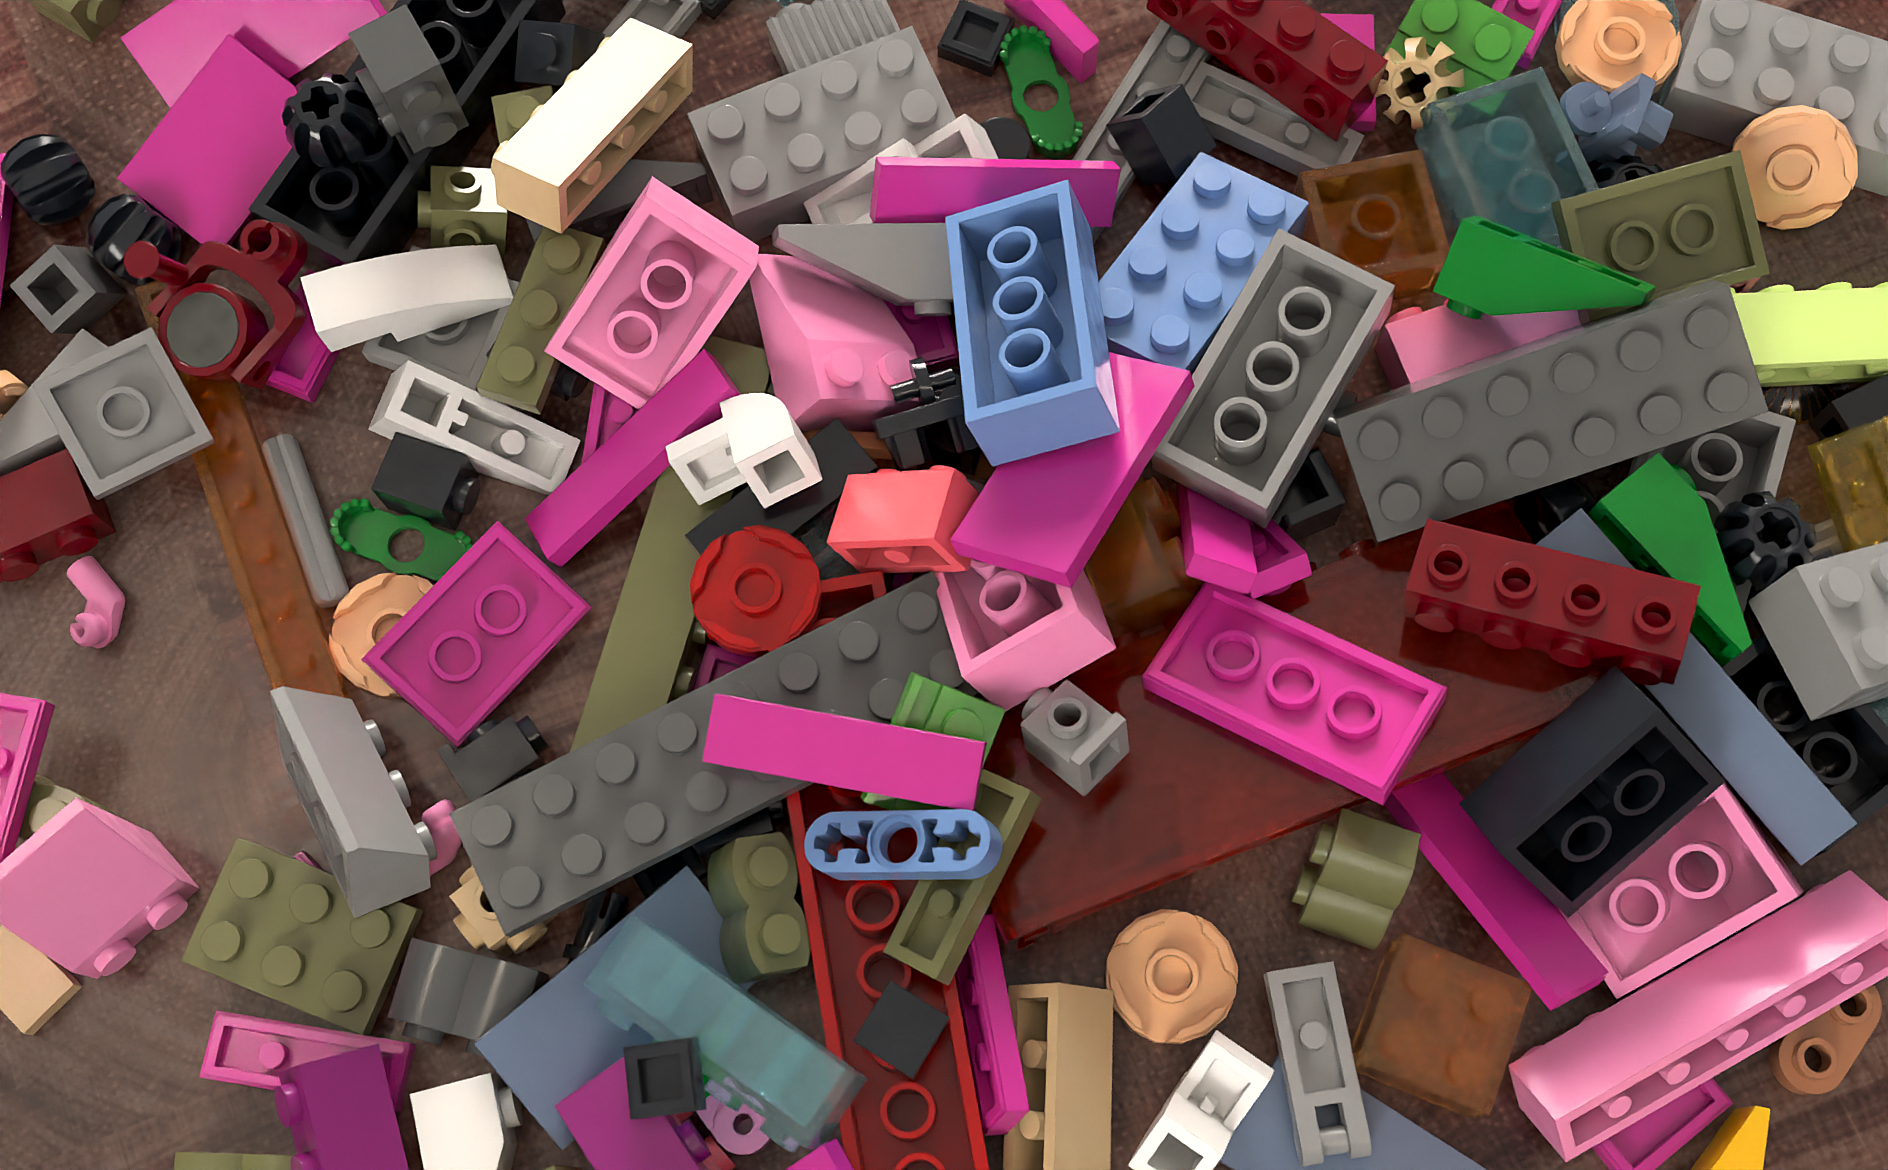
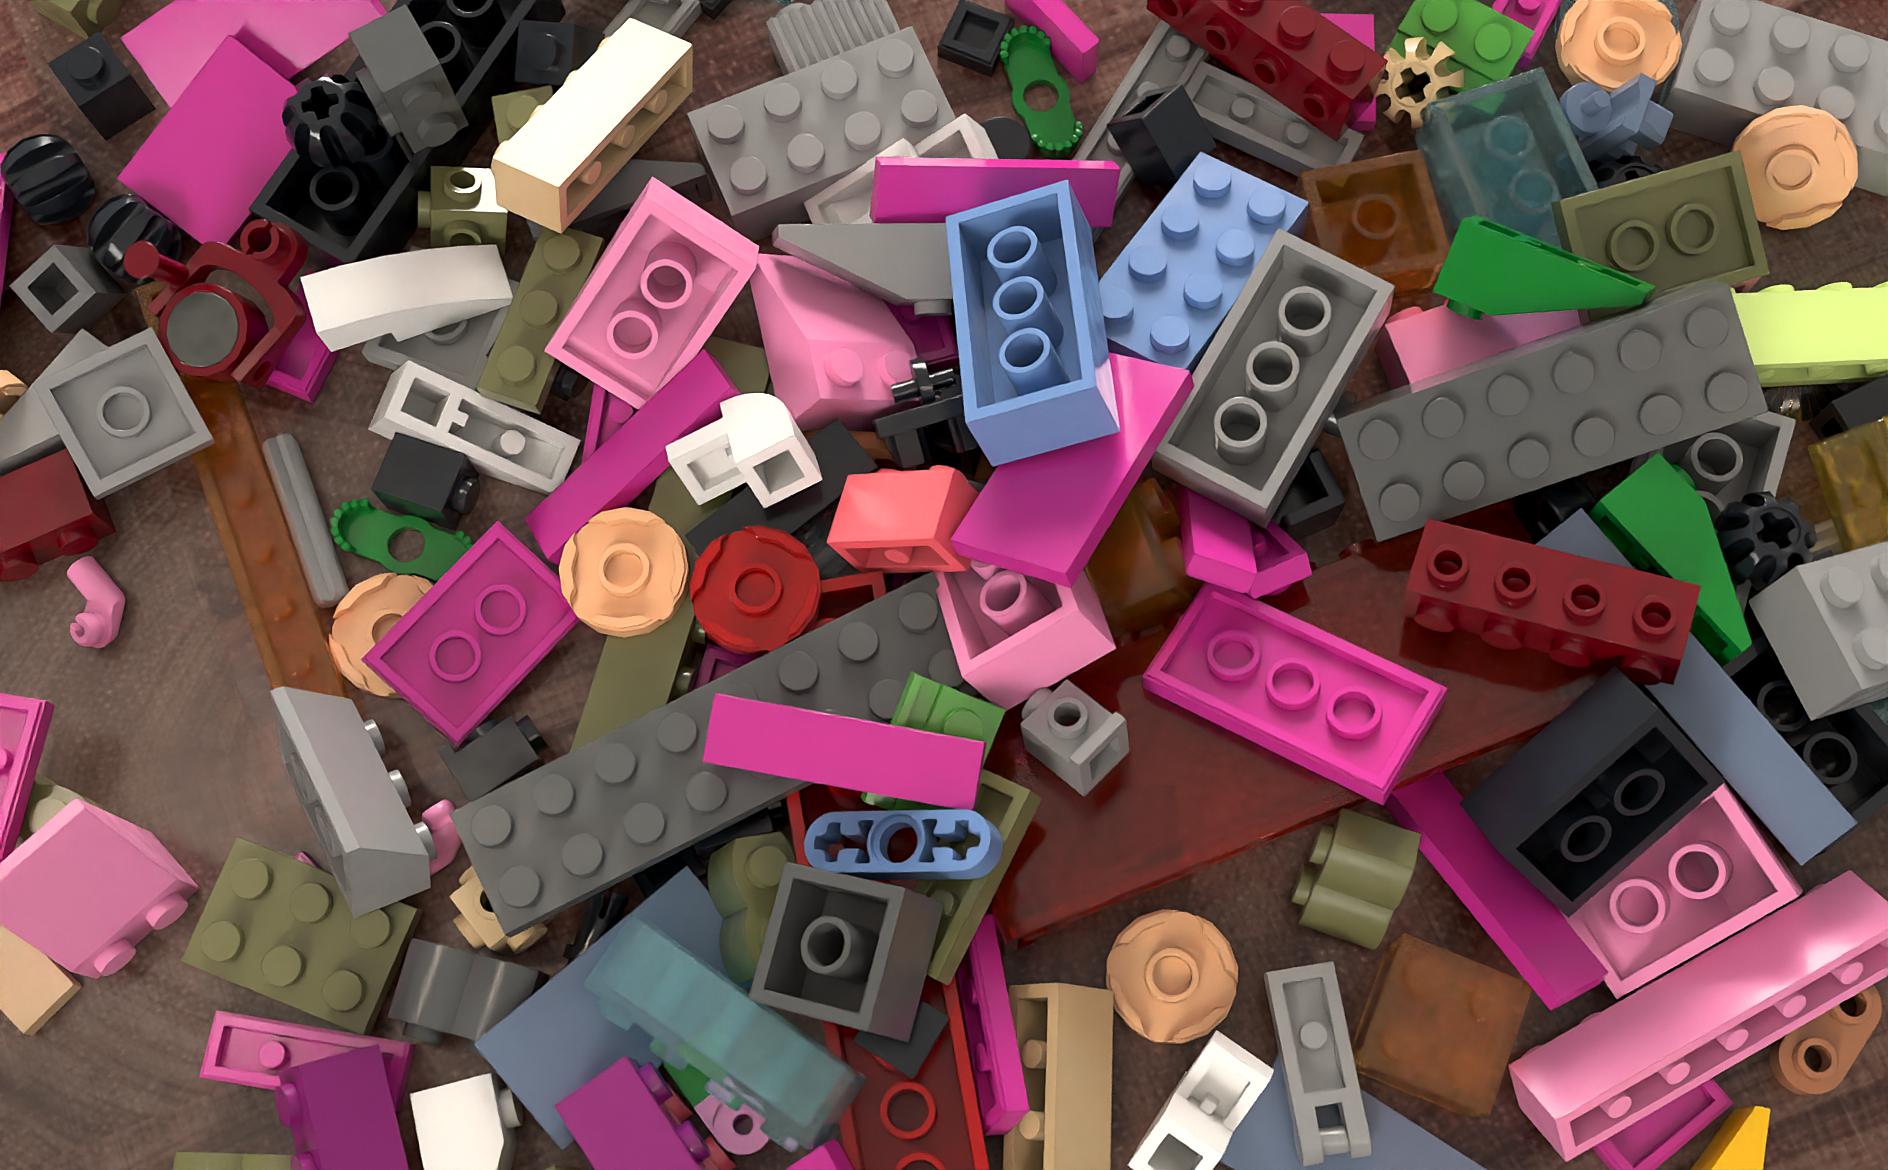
black tile [623,1037,707,1120] -> none
none -> black brick [48,31,156,141]
none -> light nougat tile [559,507,691,638]
none -> dark grey brick [748,862,944,1042]

